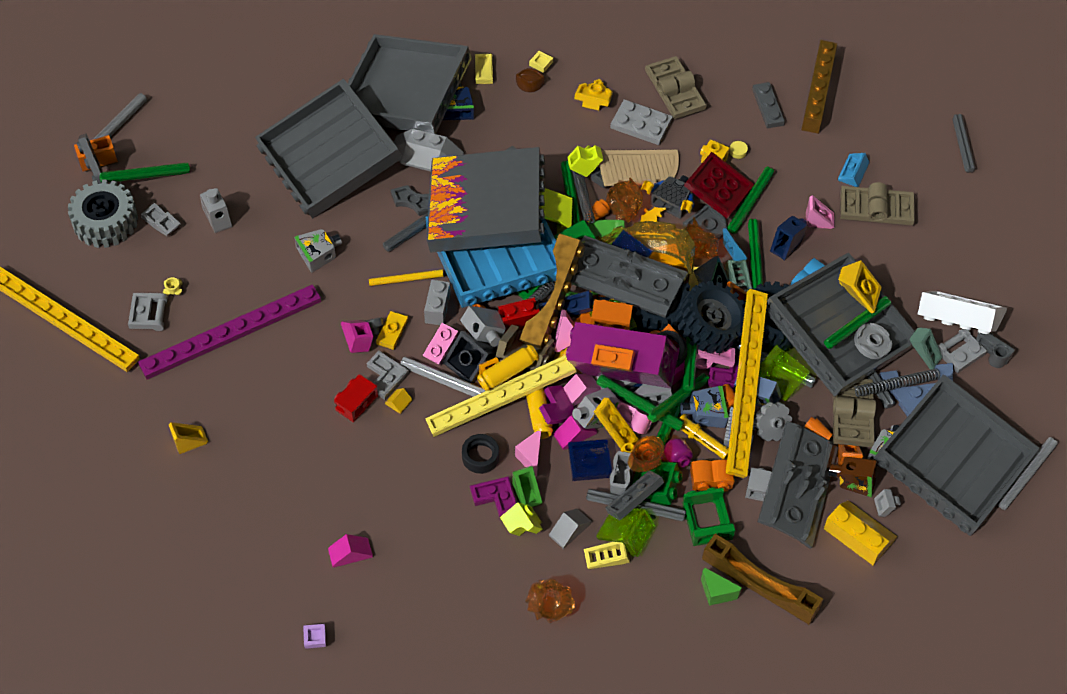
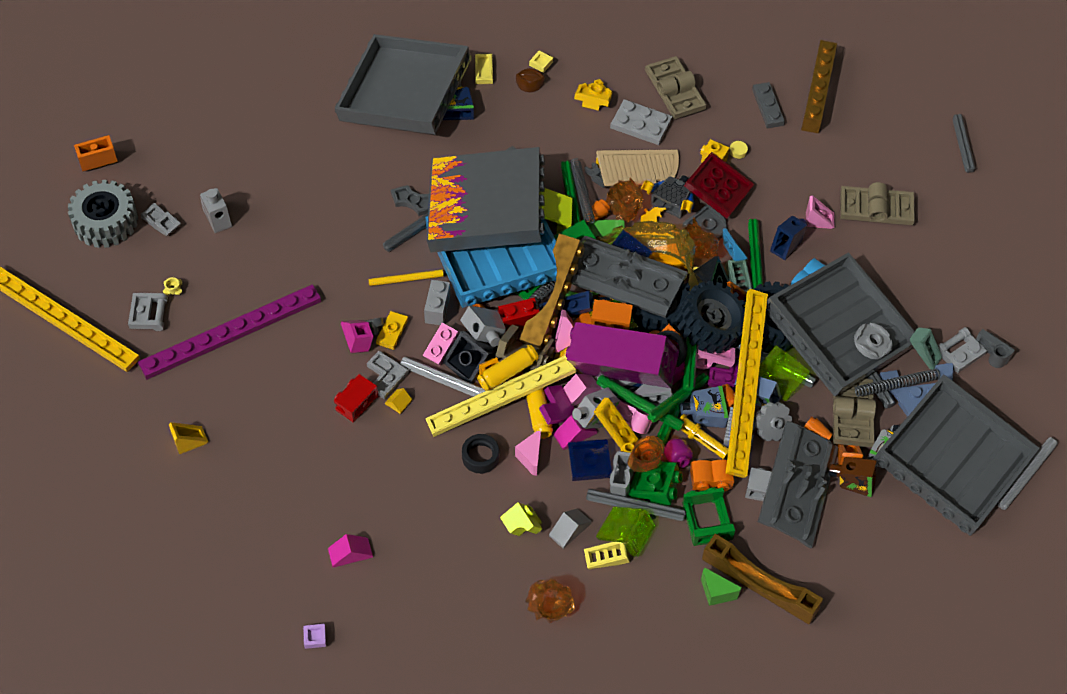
dark grey plate [77,133,103,184] -> none
light grey axle [92,93,147,140] -> none
green axle [99,163,190,183] -> none
dark grey panel [255,78,402,219] -> none
light grey torso [294,229,342,273] -> none
light grey wedge [394,129,464,172] -> none
magenta tile [470,476,517,519] -> none
bright green slope [512,466,543,507] -> none
neon yellow brick [567,145,603,177] -> none
orange plate [591,344,635,372] -> none
dark grey plate [605,470,664,520] -> none
green axle [727,166,774,234] -> none
green axle [824,296,891,349] -> none
yellow slope [824,500,897,565] -> none
dark azure slope [838,153,869,187] -> none
yellow slope [838,260,882,313] -> none
light grey tile [874,489,901,517] -> none
white slope [918,291,1007,334] -> none

